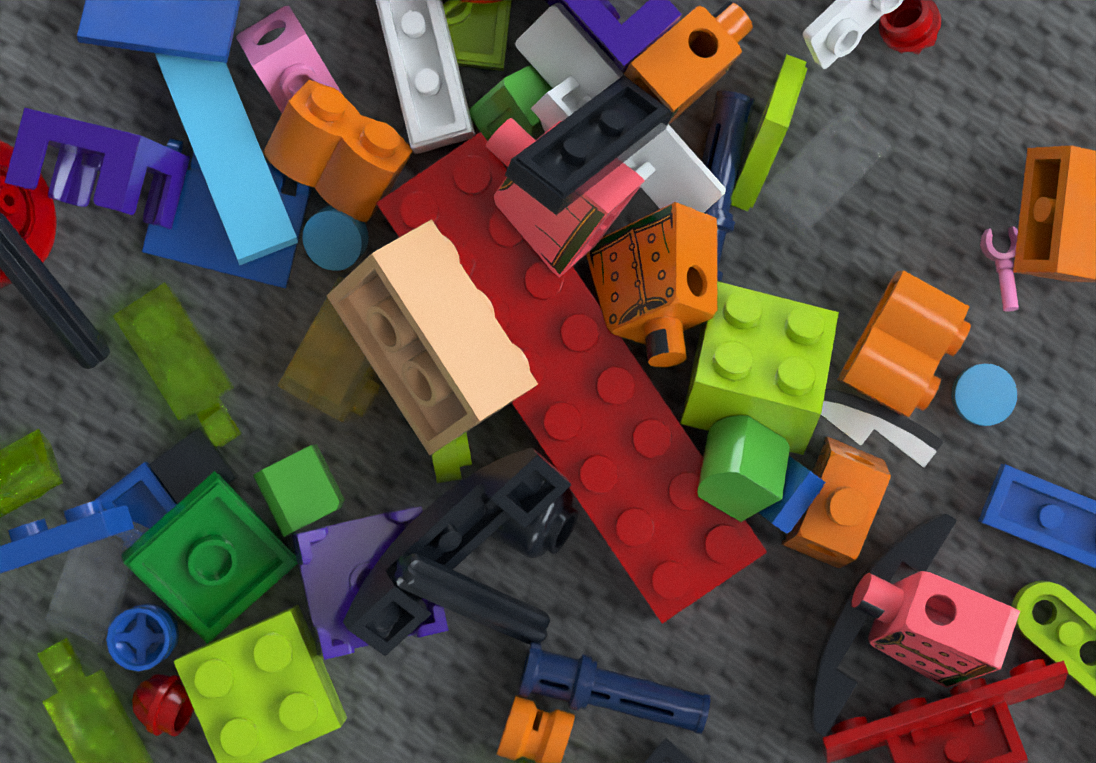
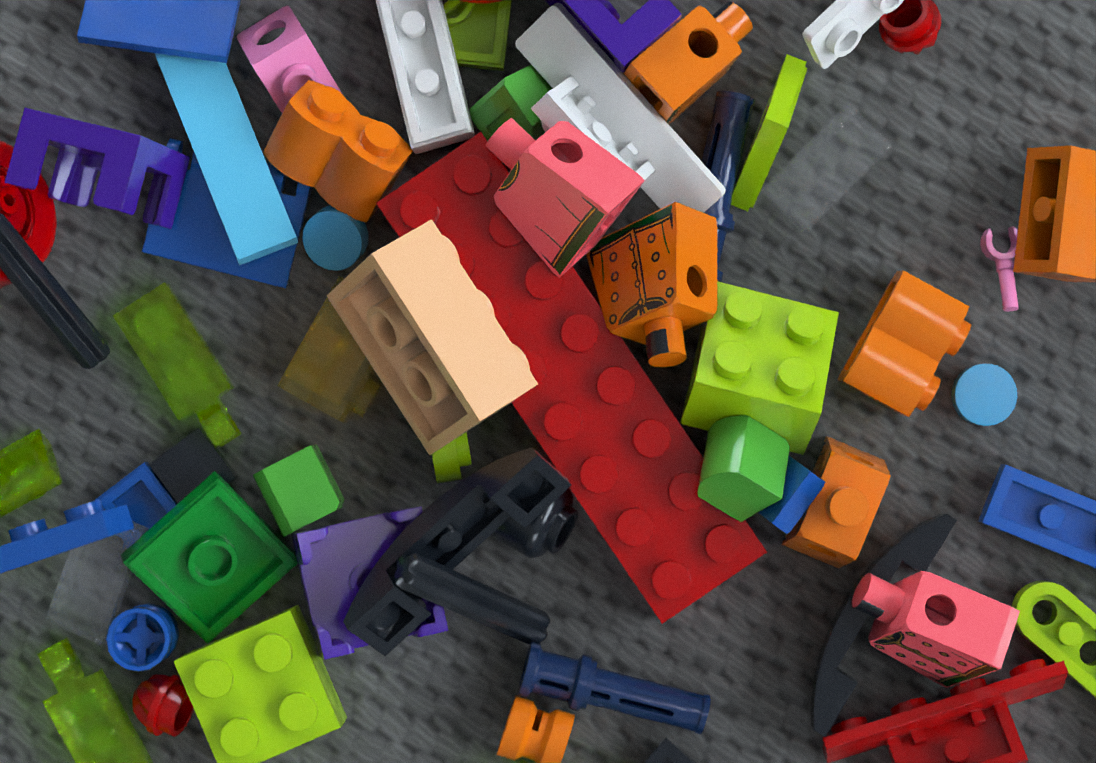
black tile [505,75,673,215] -> none
white sticker [821,389,943,467] -> none

